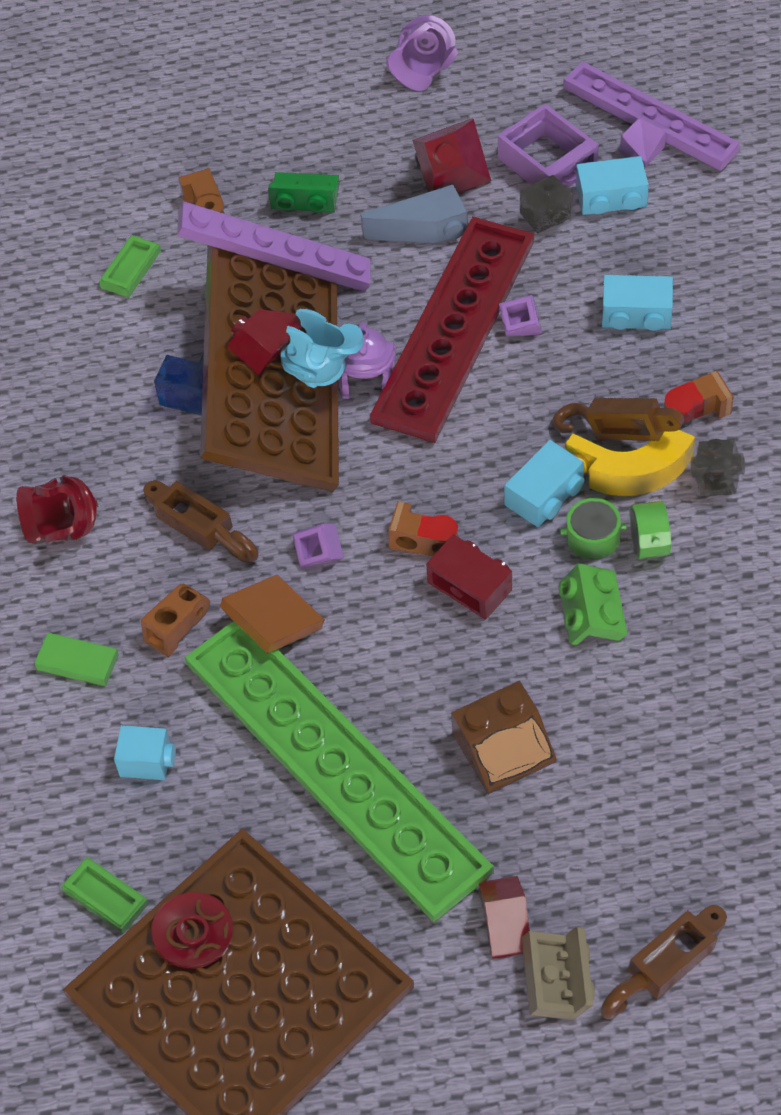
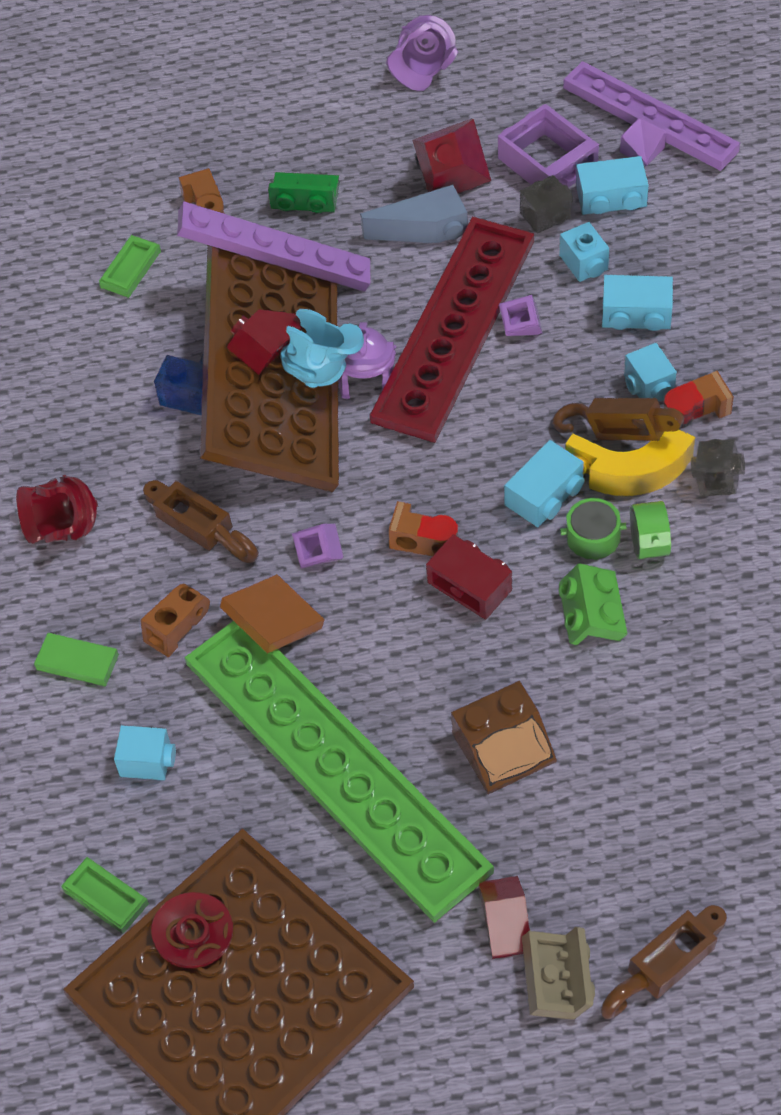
none -> medium azure brick [559,222,609,282]
none -> medium azure brick [624,343,677,401]

